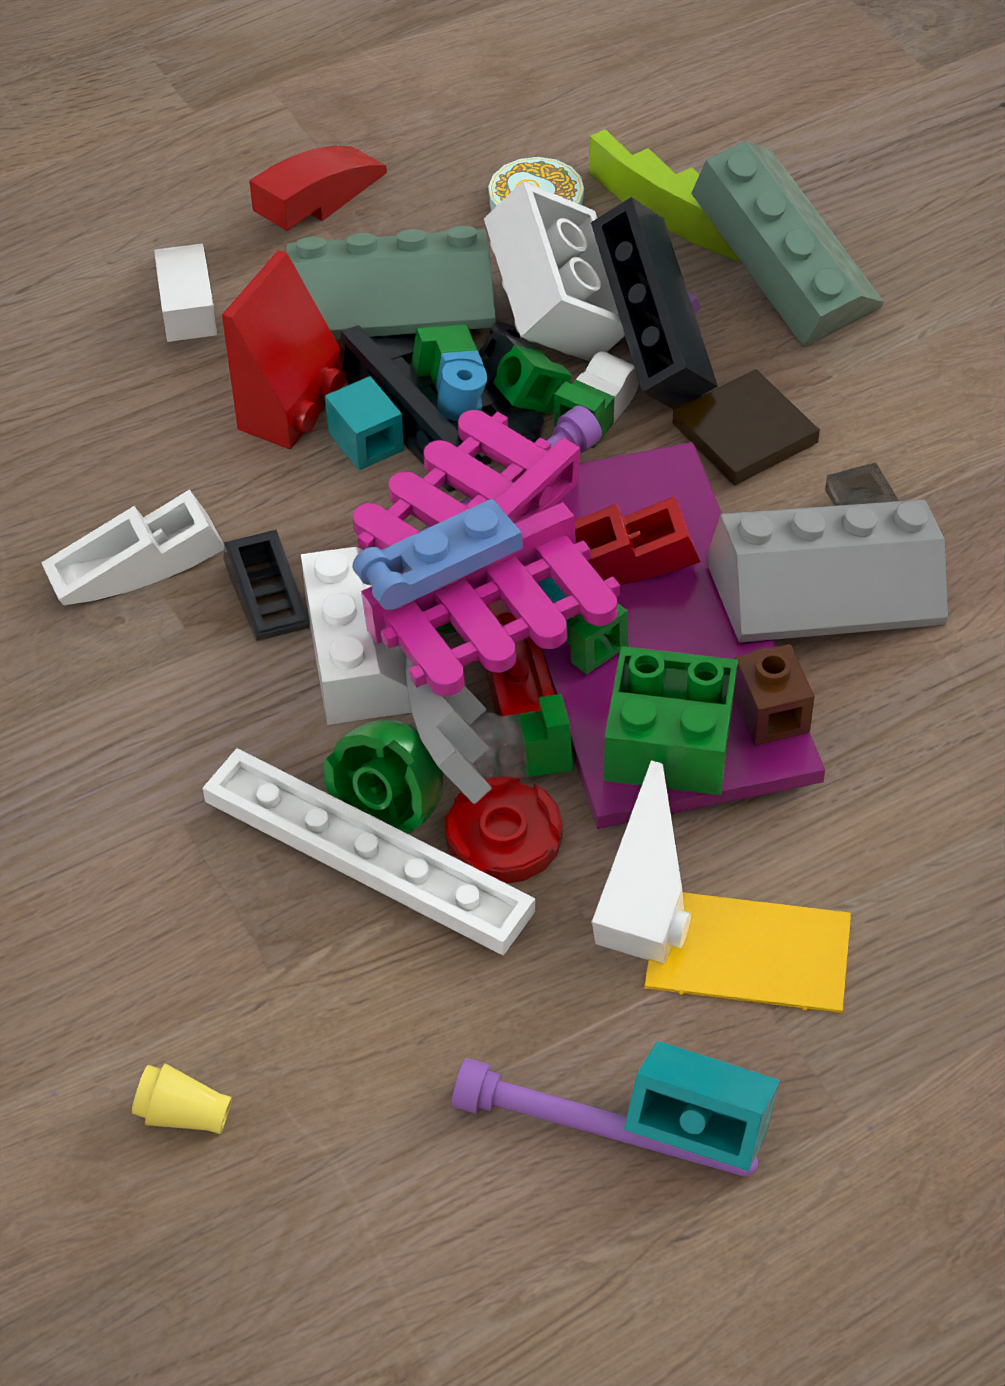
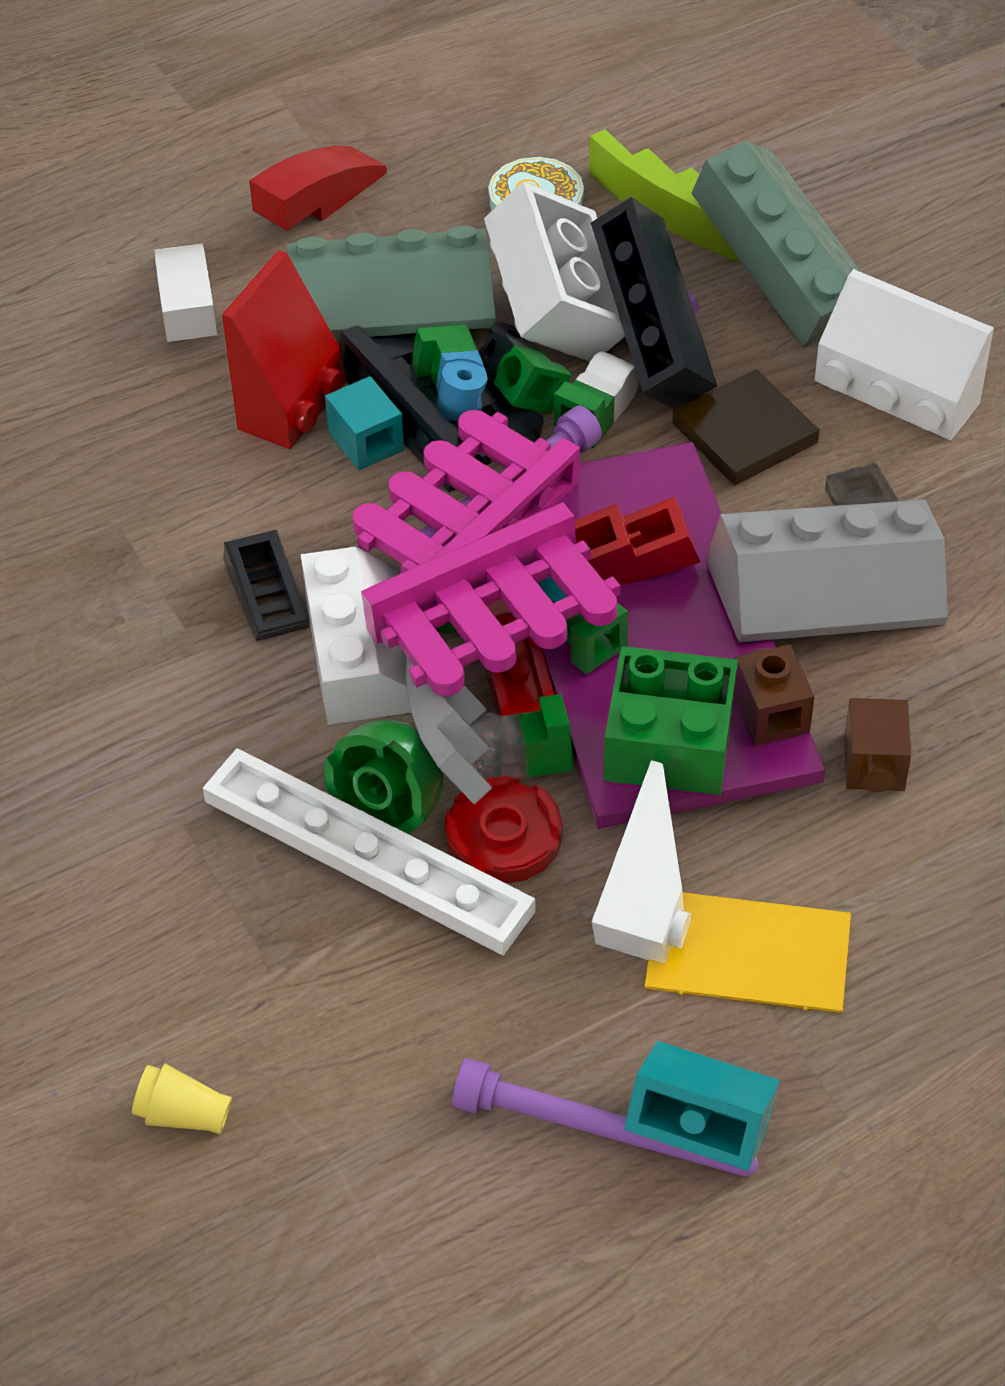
white slope [41,489,224,605] -> none
medium blue plate [352,499,523,610] -> none
none -> white slope [815,269,994,440]
none -> reddish brown brick [844,698,911,792]

